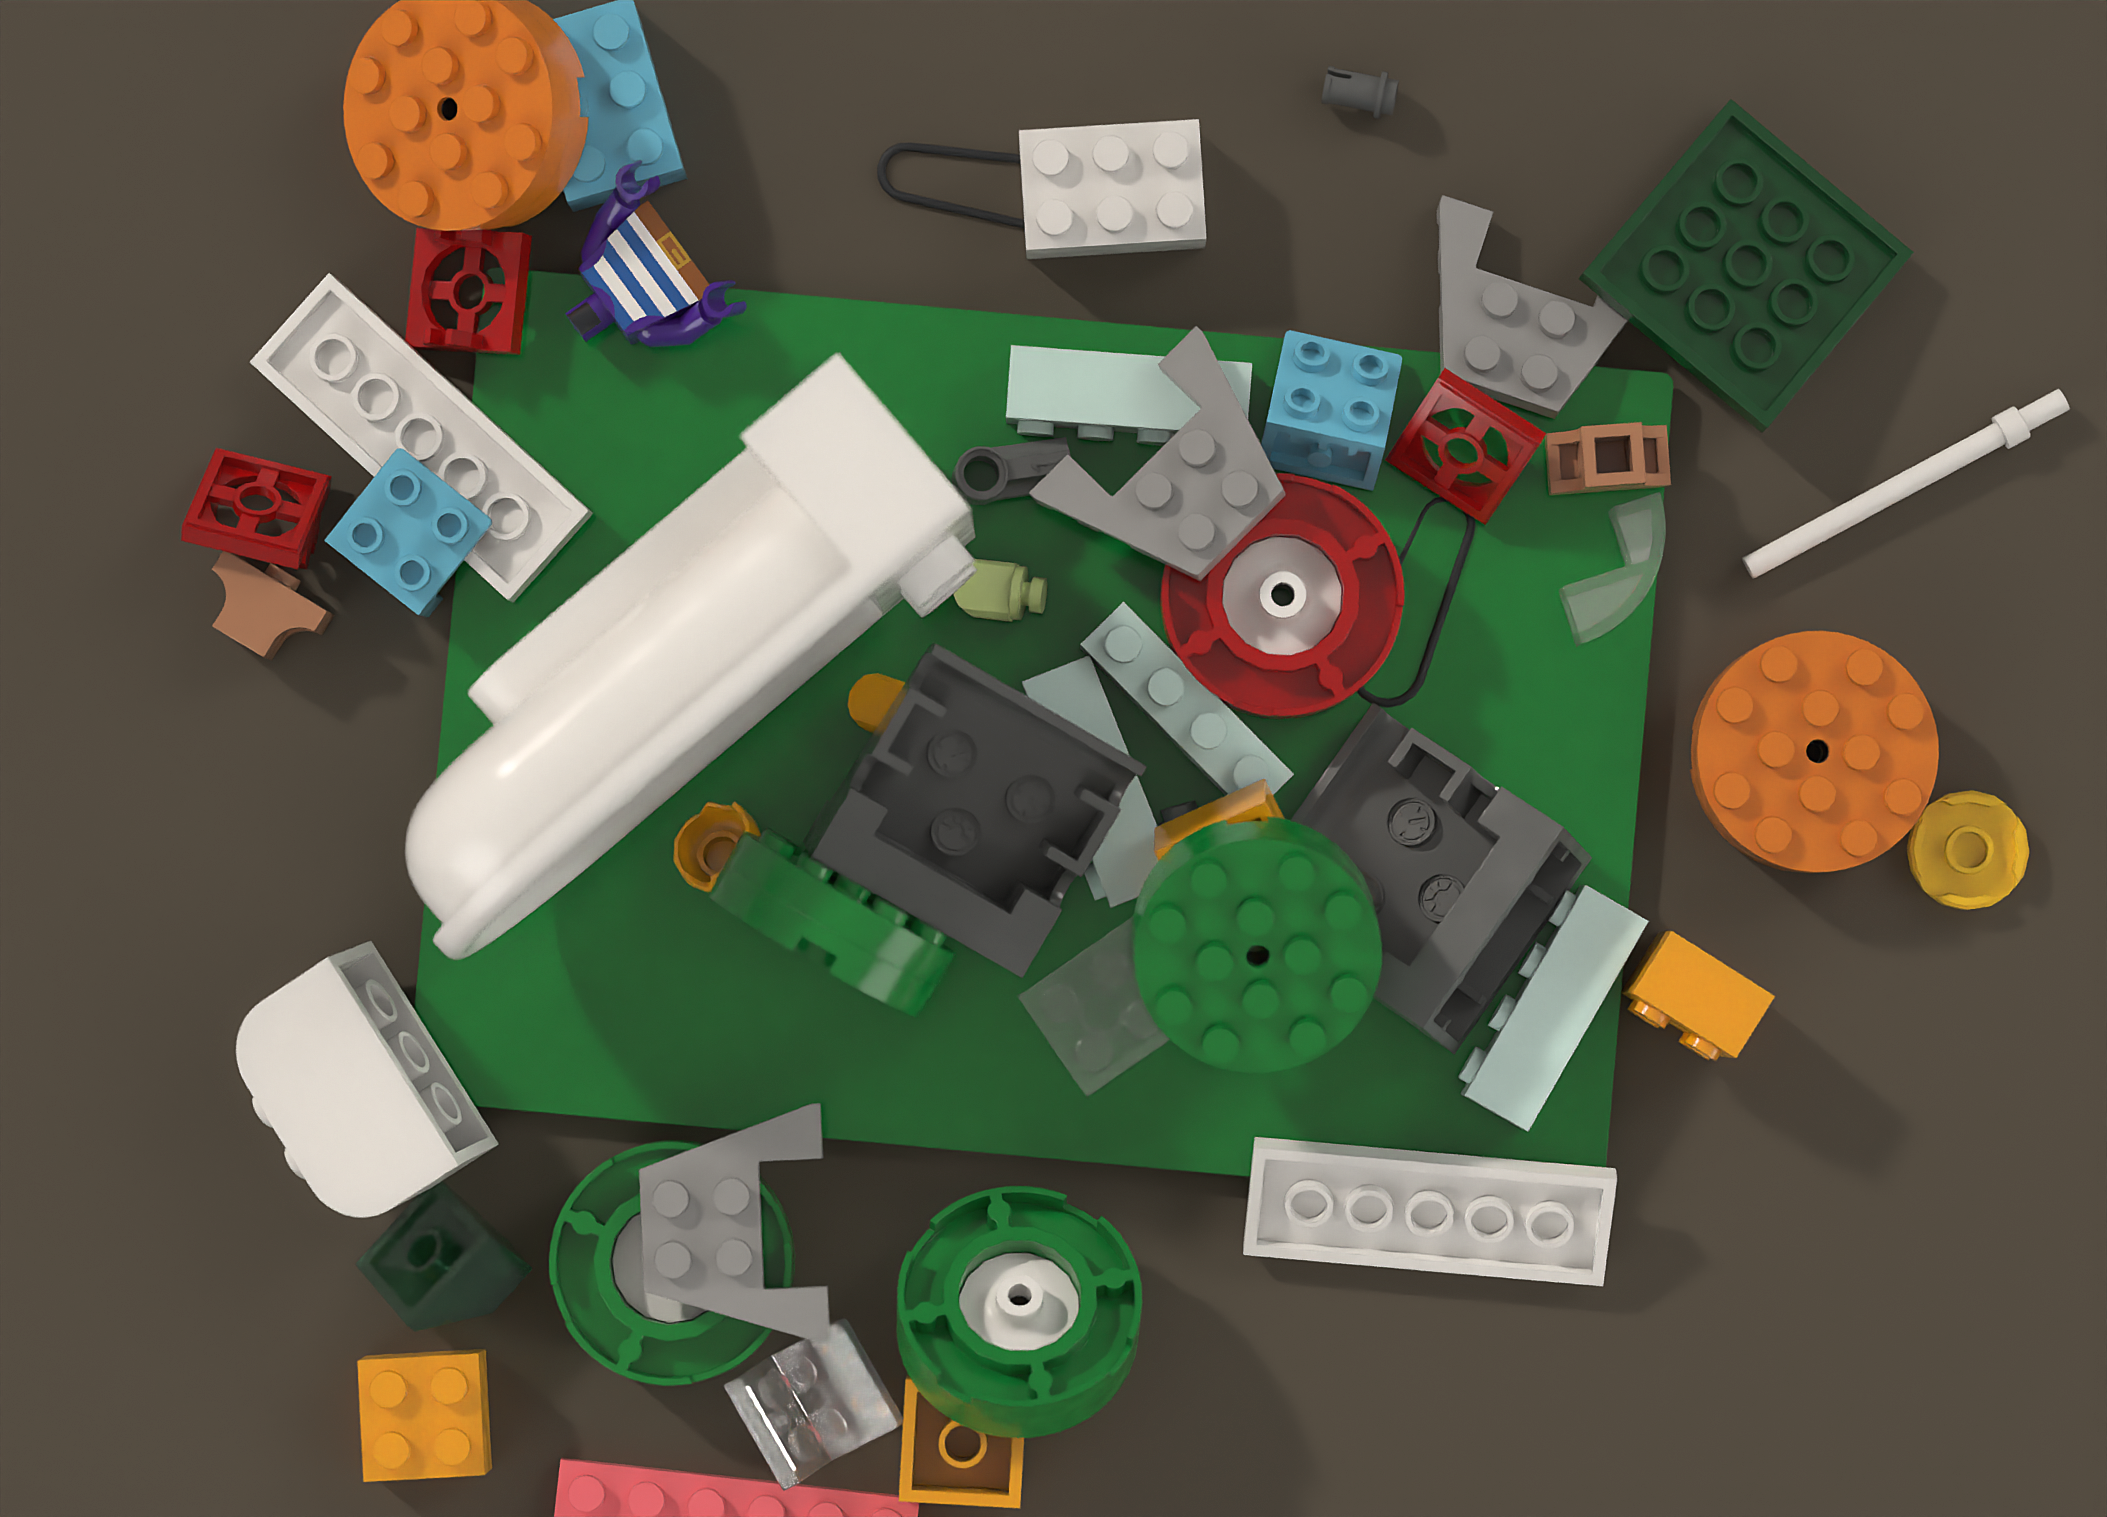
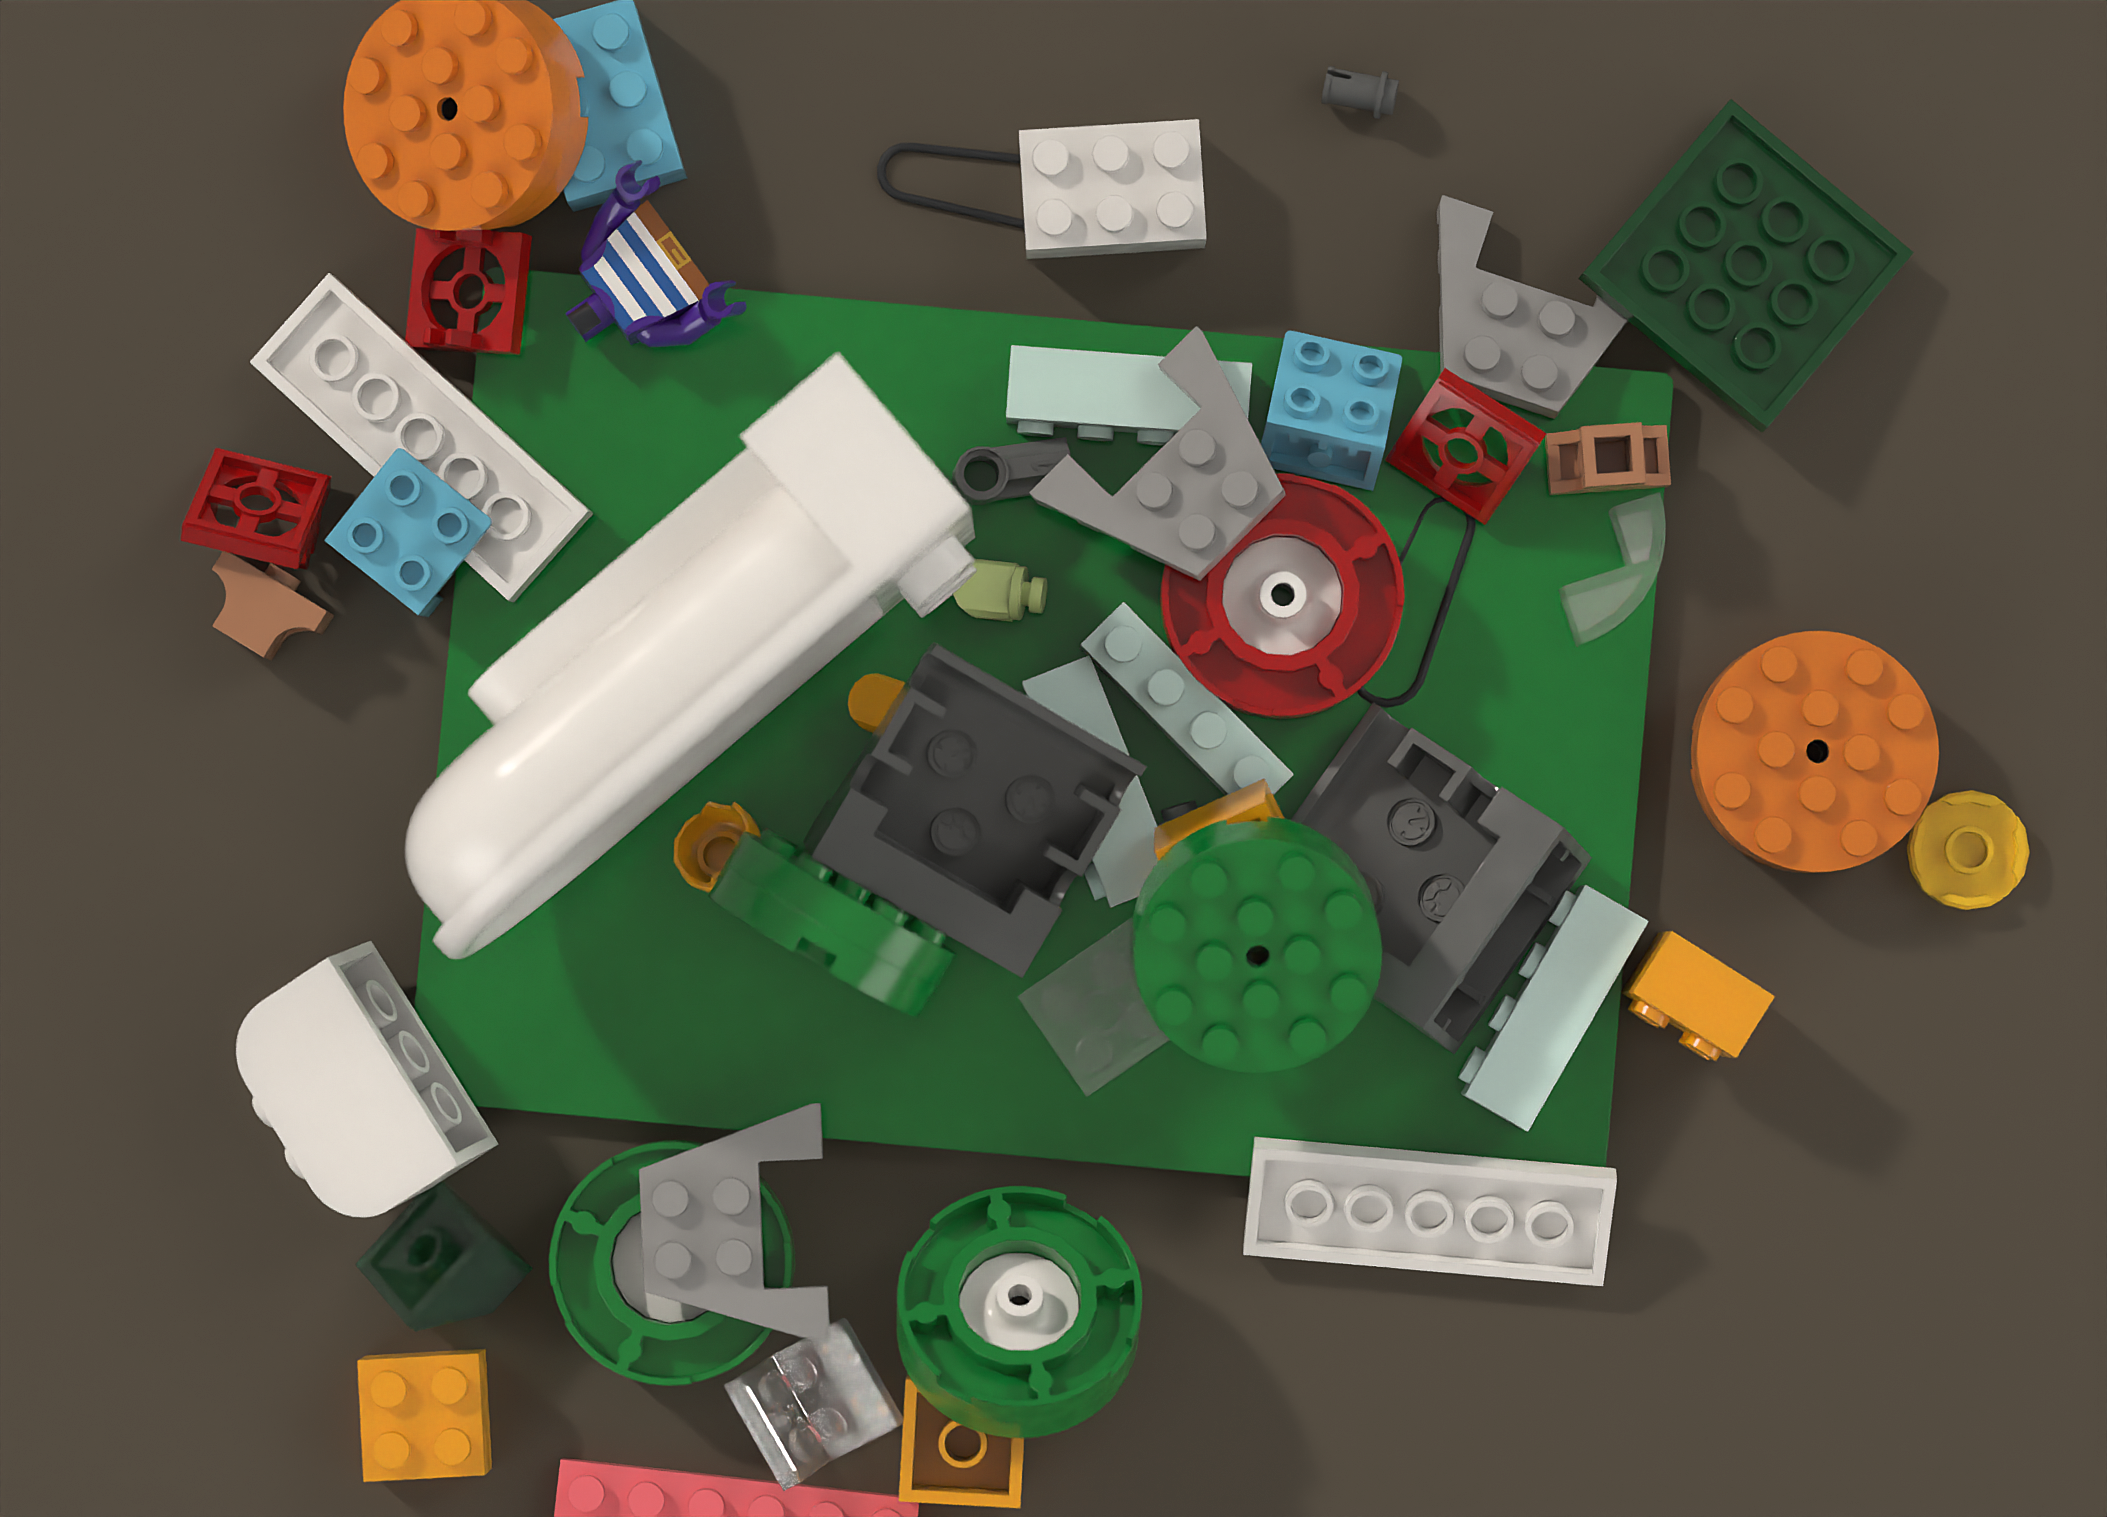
white bar [1742,389,2070,579] -> none

